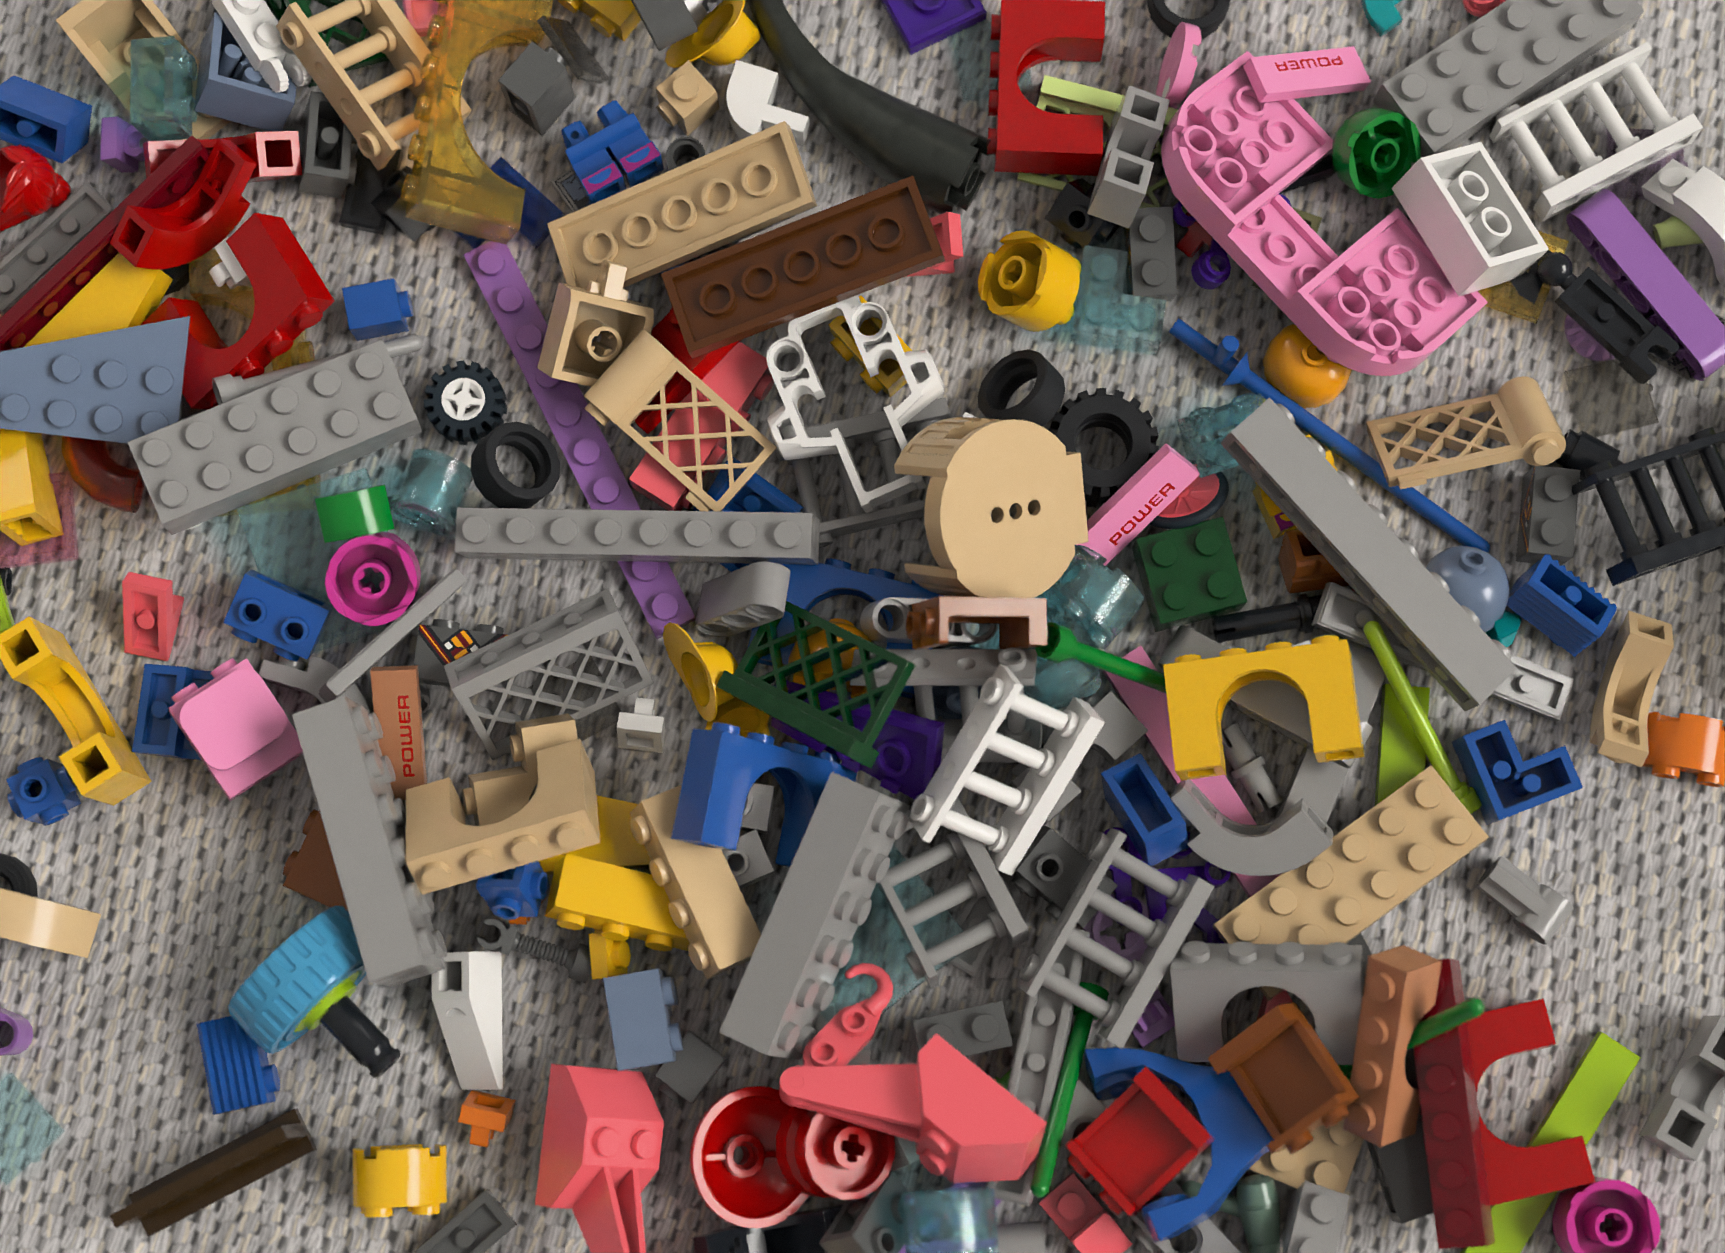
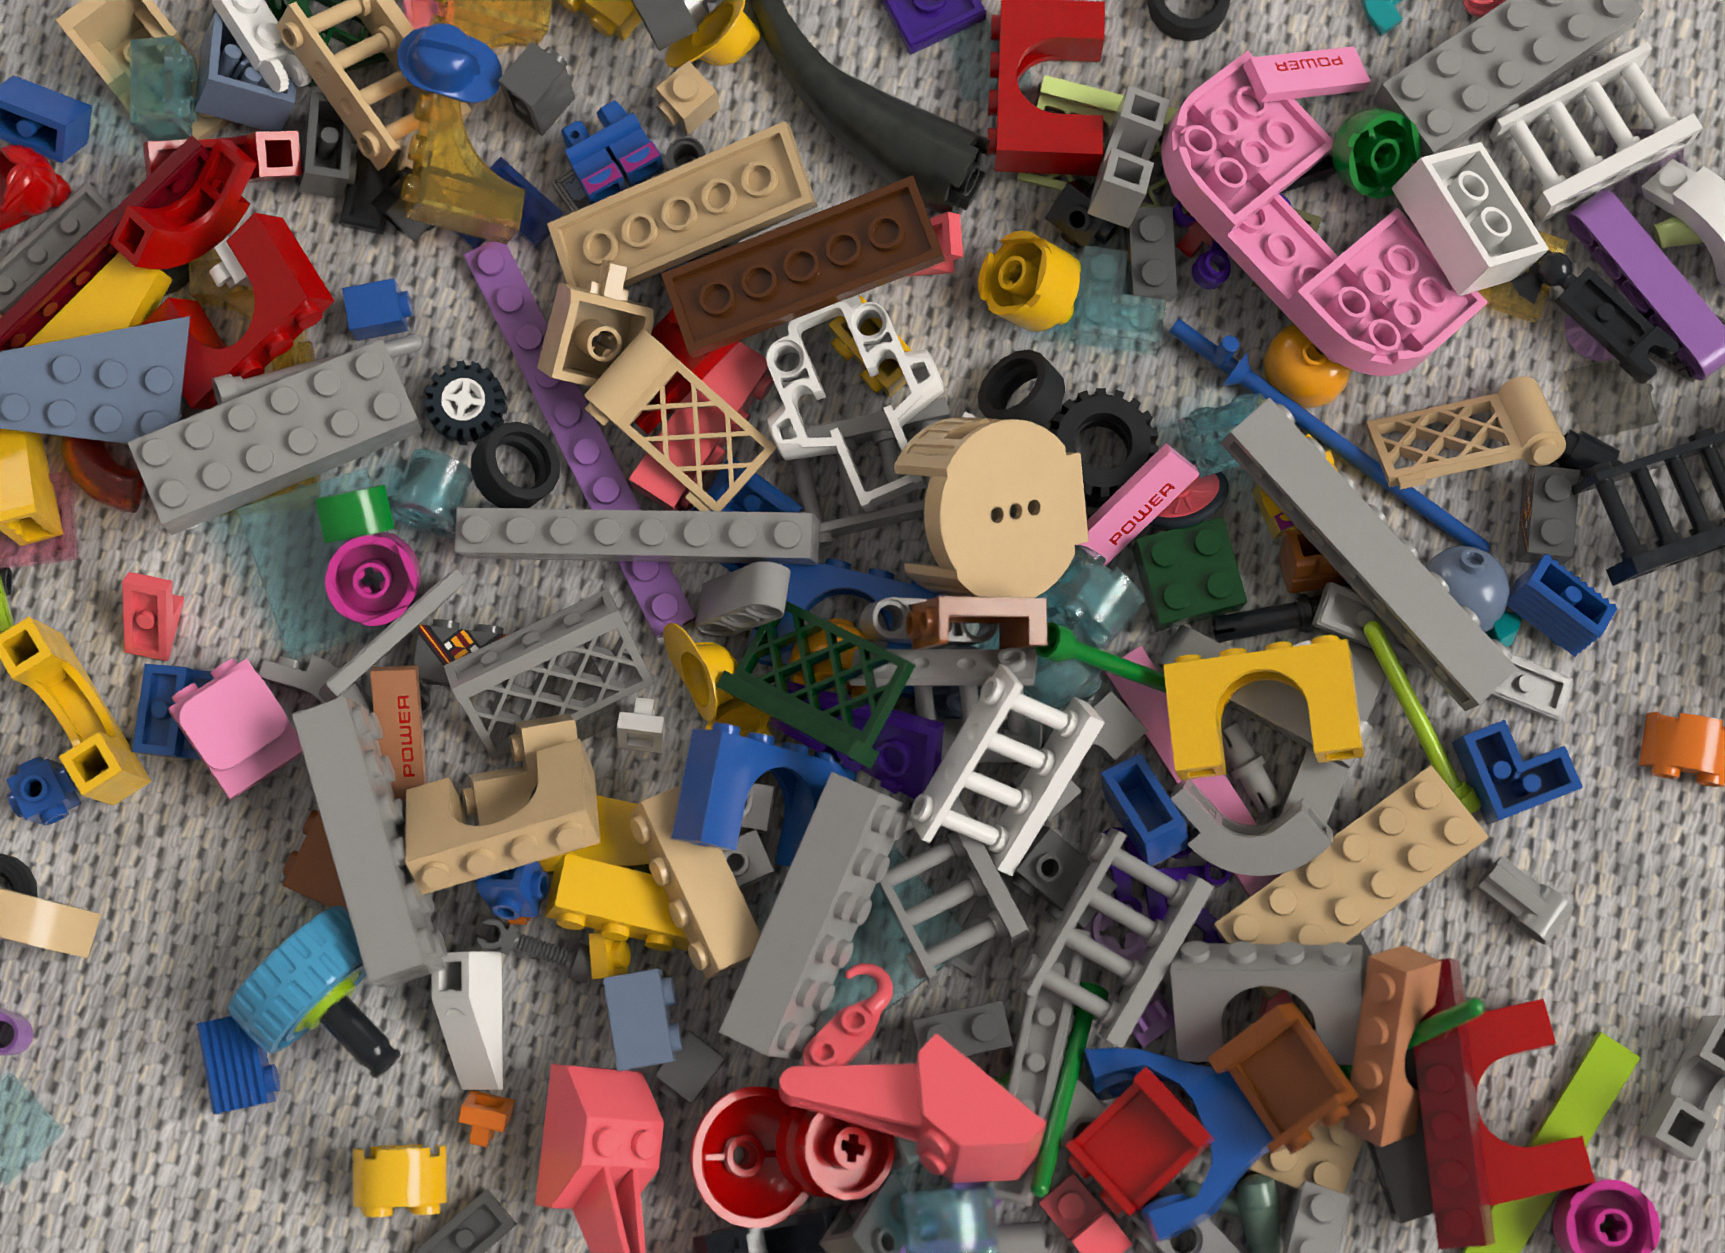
medium lavender tile [100,116,152,173] -> none
dark brown fence [109,1108,317,1237] -> none
blue brick [223,569,333,662] -> none
clear smoke piece [537,15,609,84] -> none
white brick [726,60,810,146] -> none
bright pink tile [1156,22,1202,109] -> none
lime tile [1375,683,1430,806] -> none
tan arch [1590,610,1674,767] -> none
none -> blue piece [397,23,502,103]

